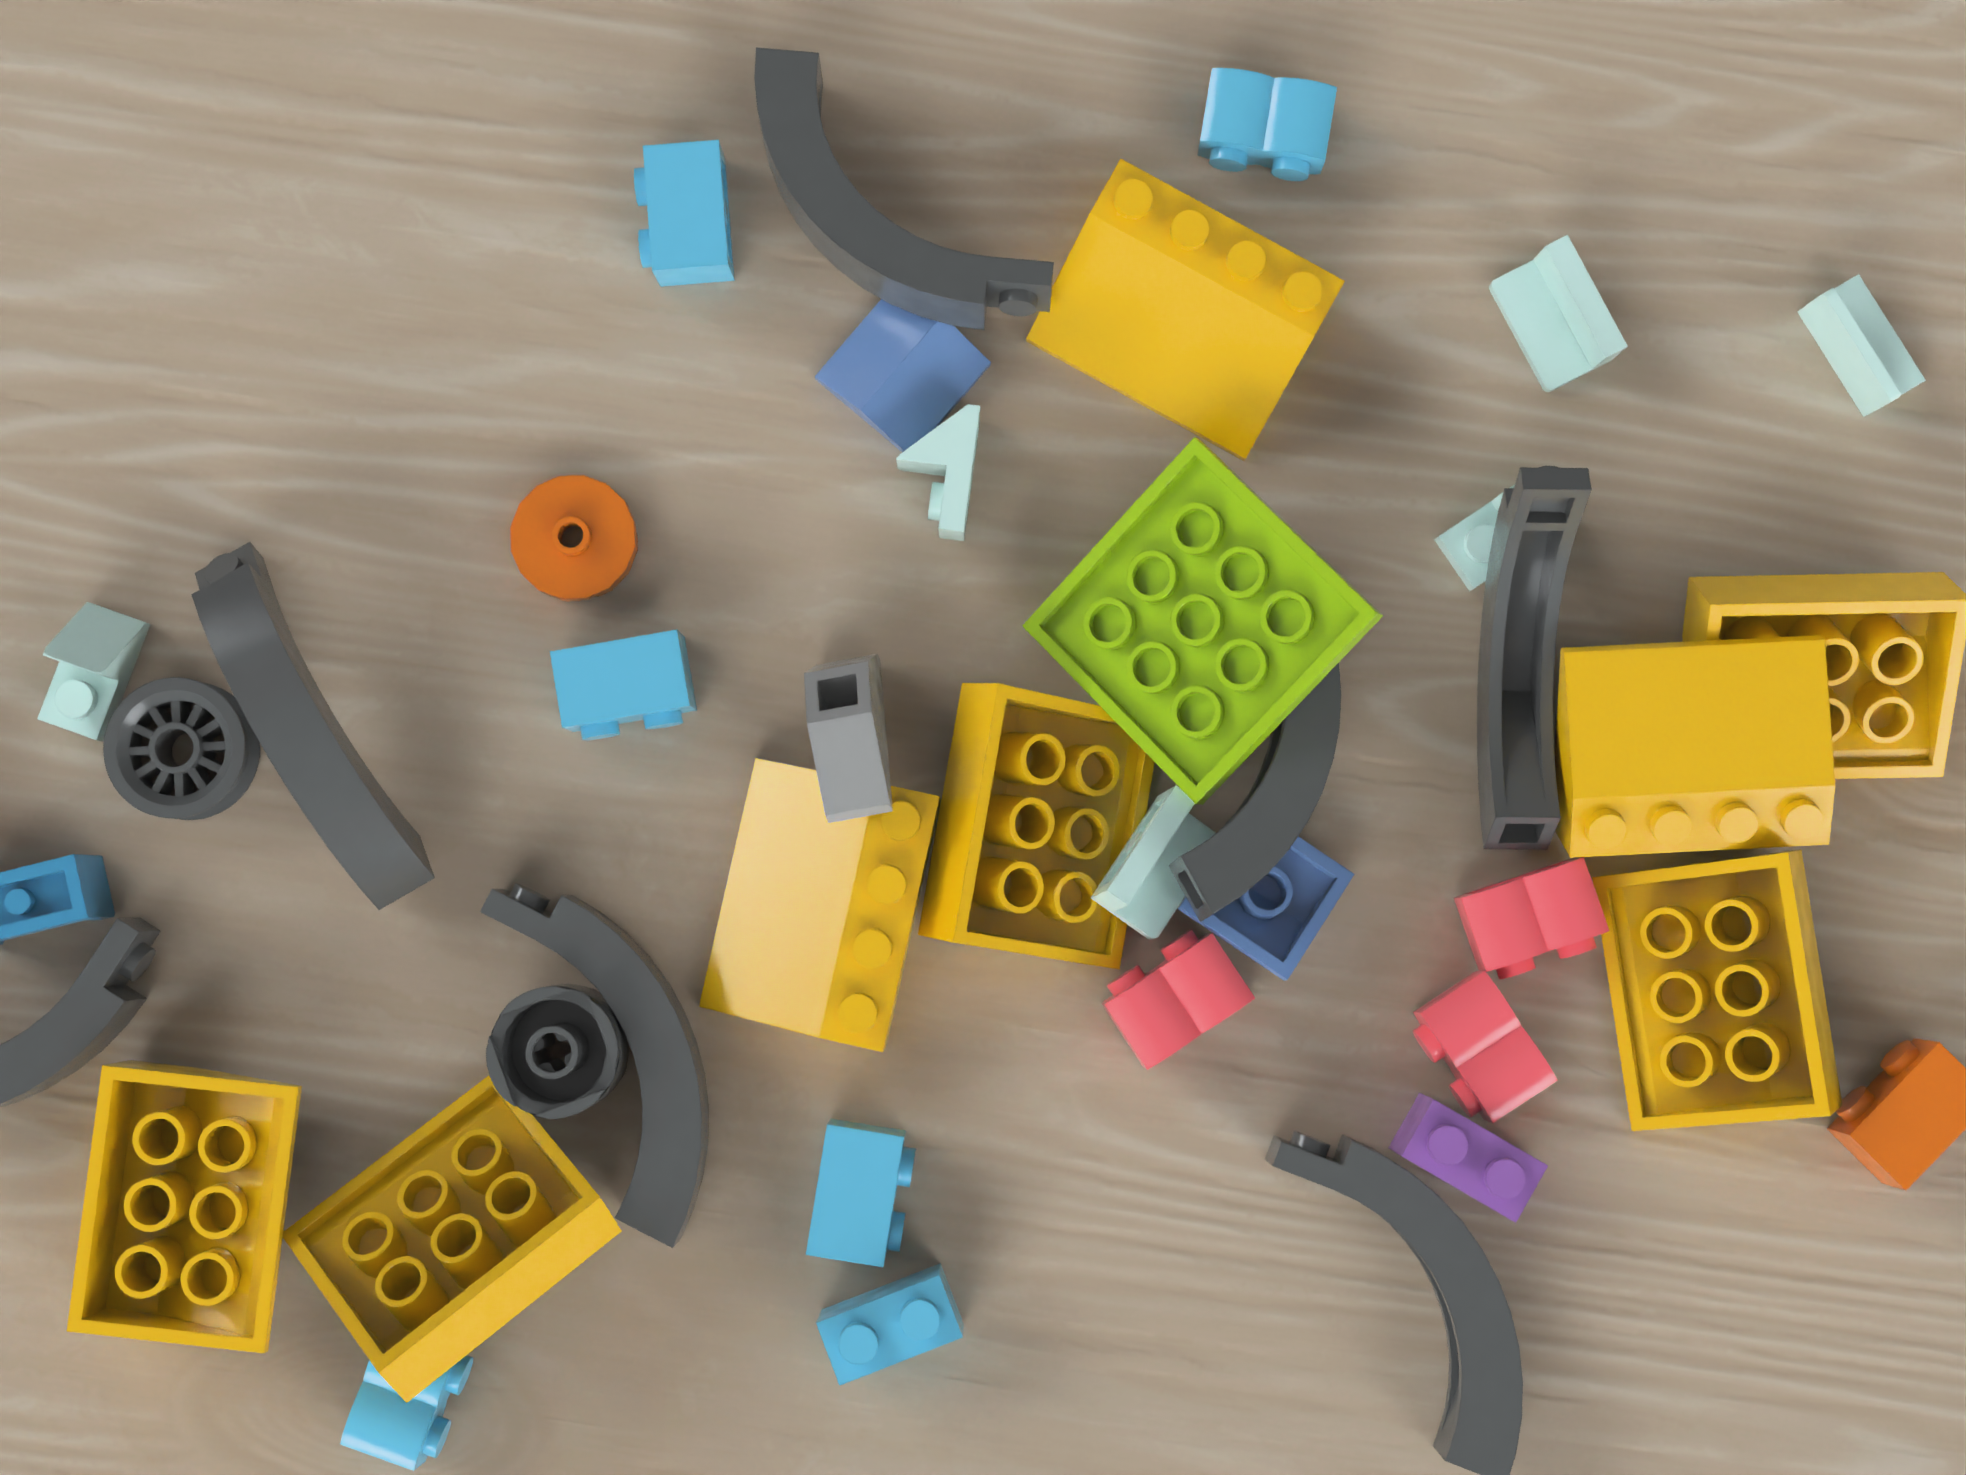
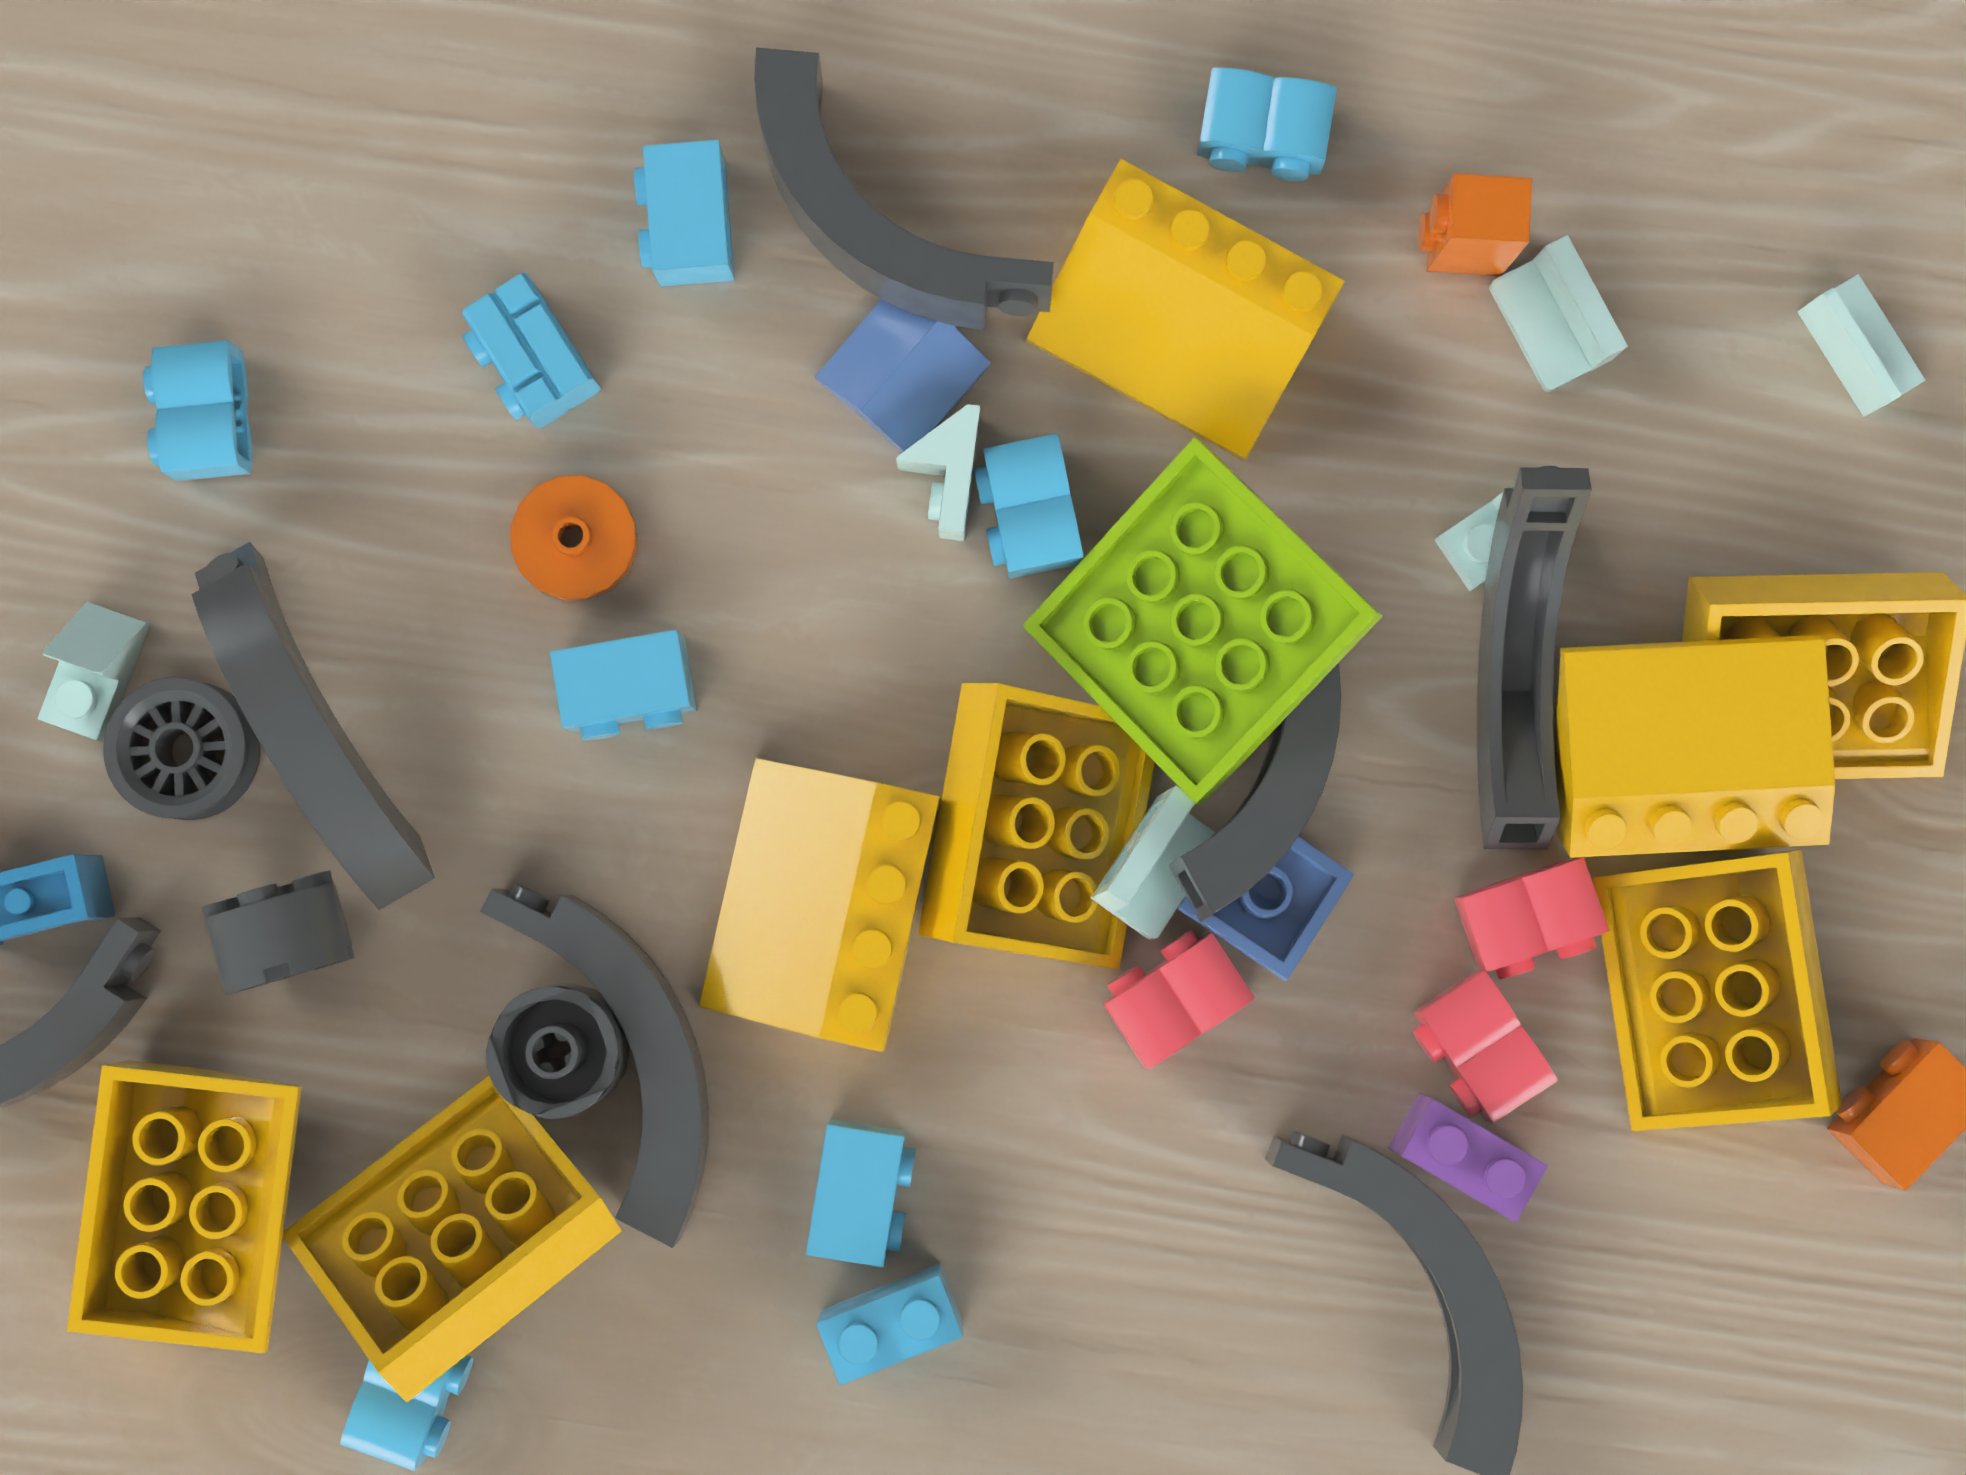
light grey slope [804,654,893,823] -> none
none -> medium azure brick [143,340,252,481]
none -> dark grey brick [202,870,355,995]
none -> medium azure brick [461,273,601,429]
none -> medium azure brick [974,433,1084,579]
none -> orange brick [1418,173,1533,276]

